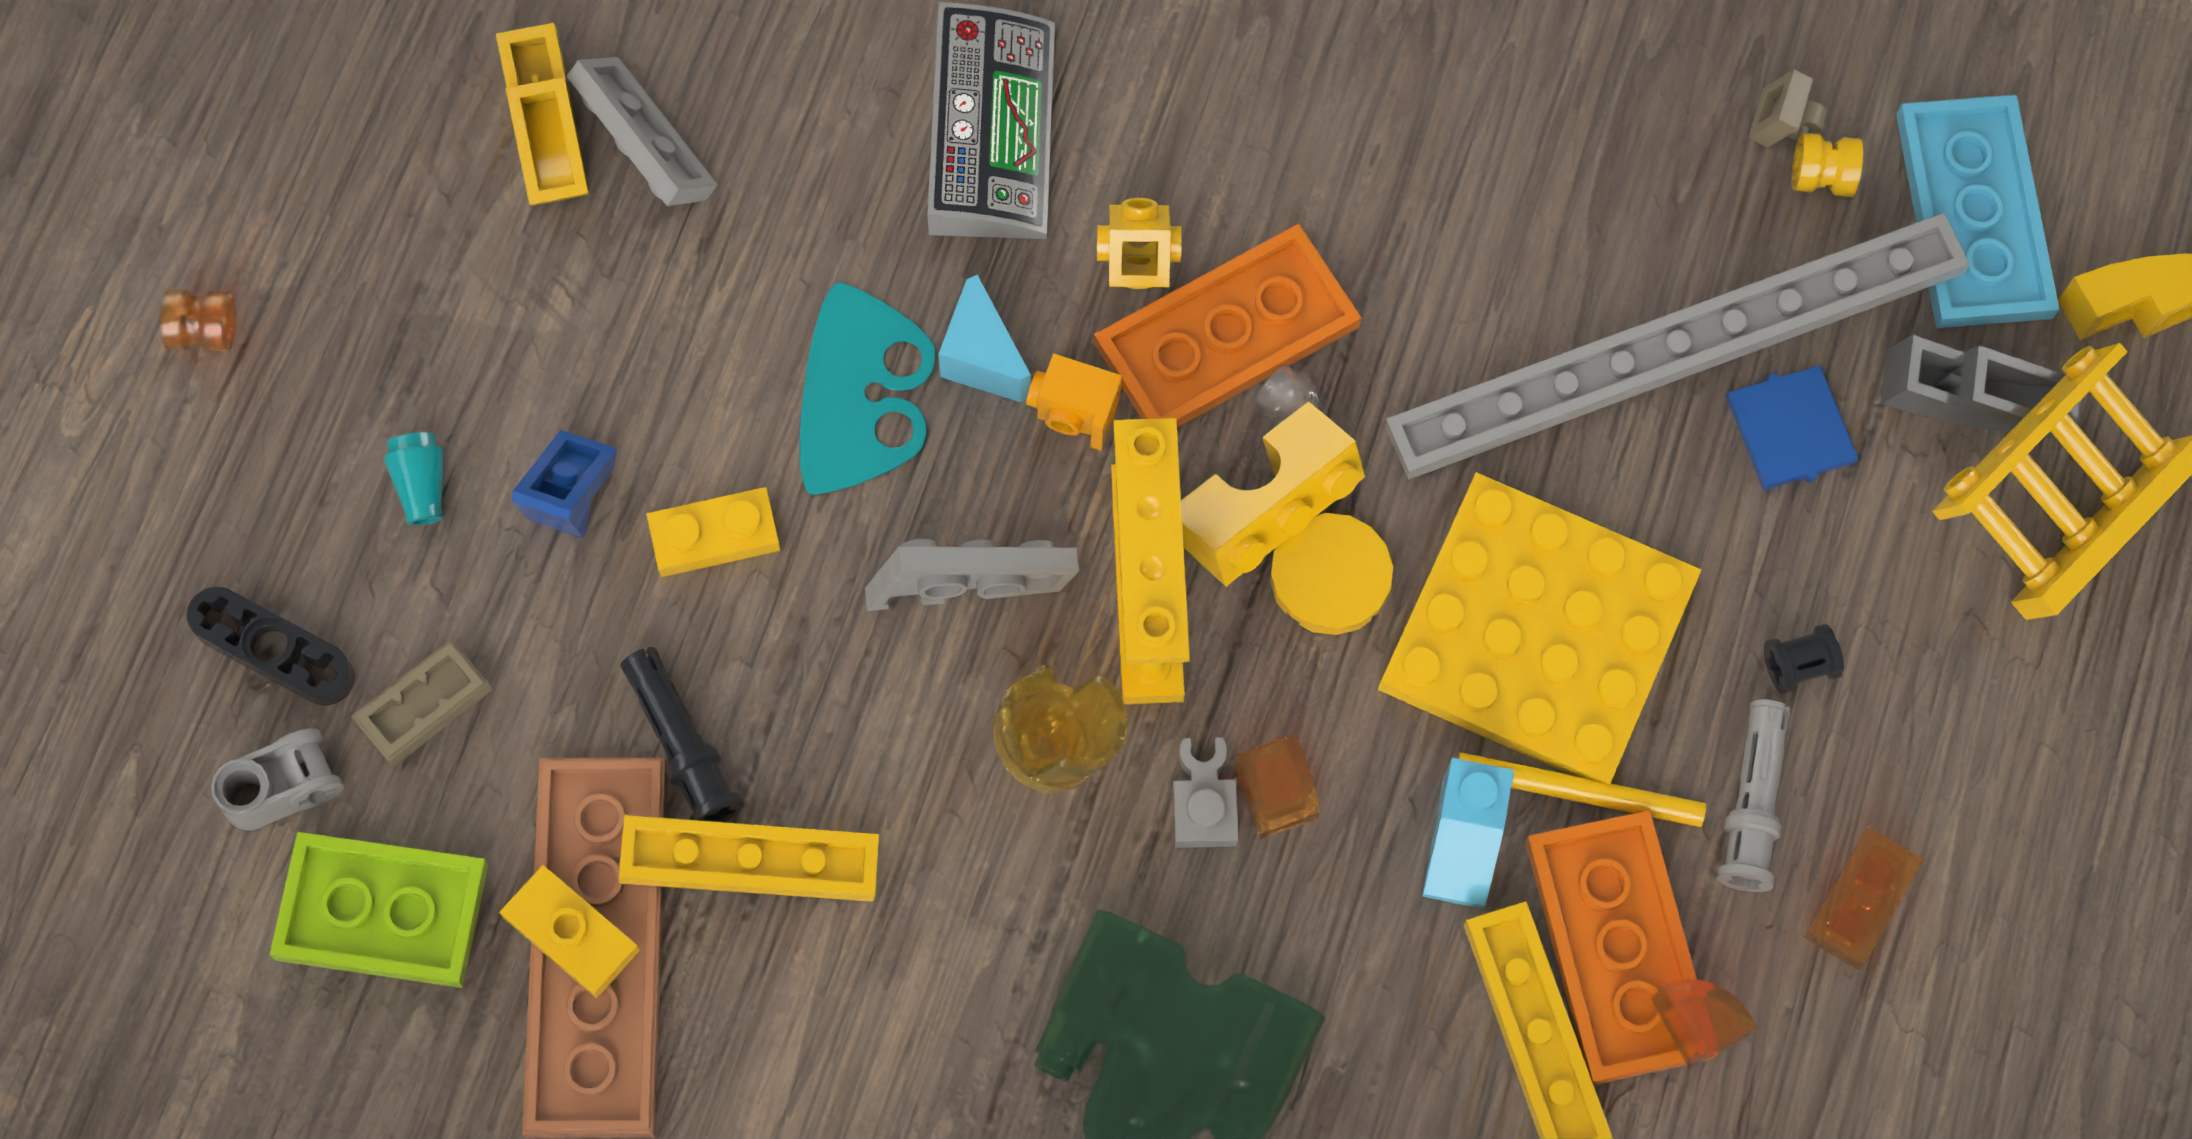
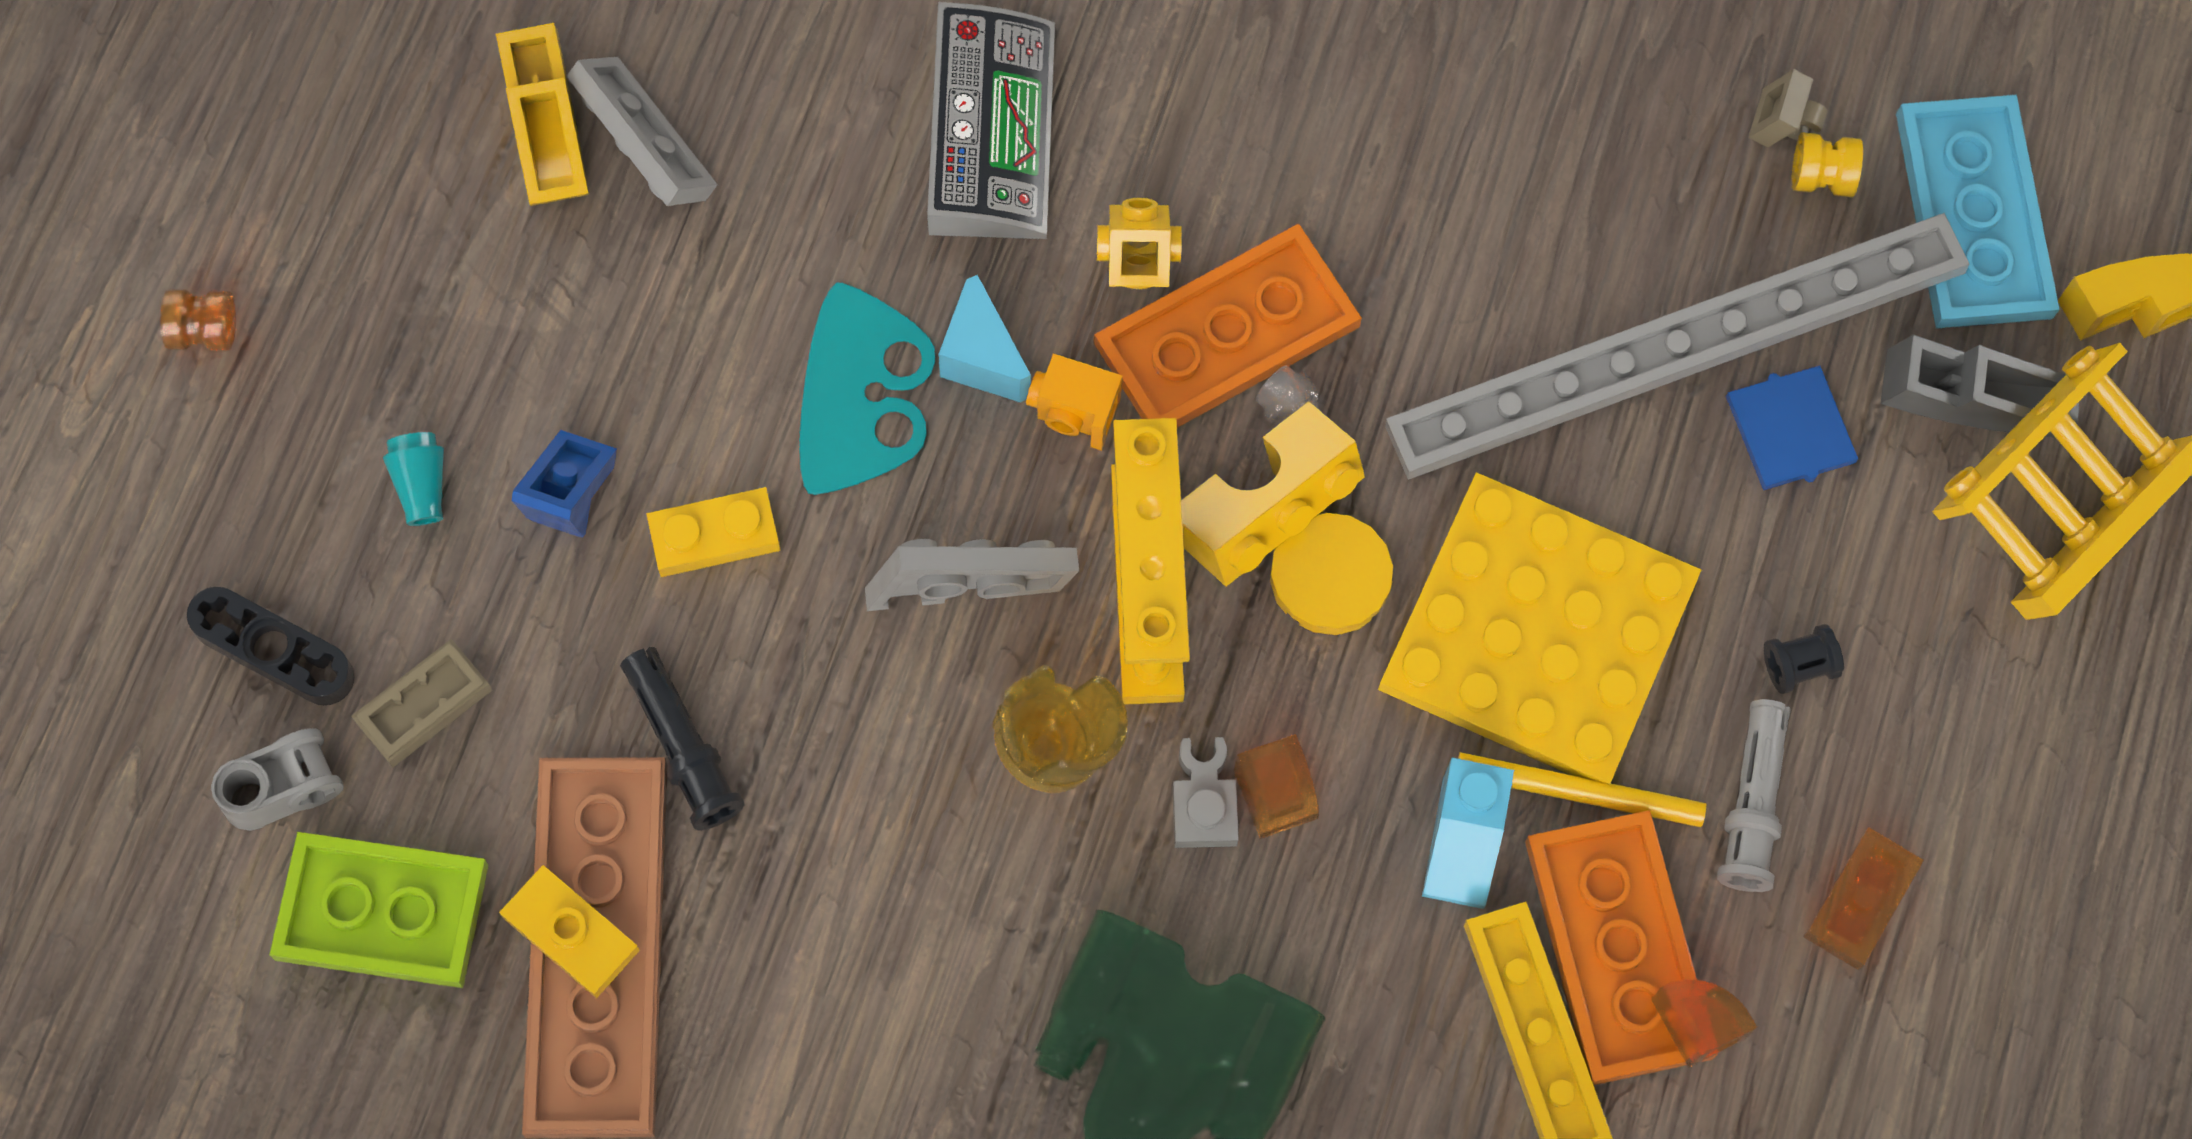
yellow plate [618,815,879,902] -> none

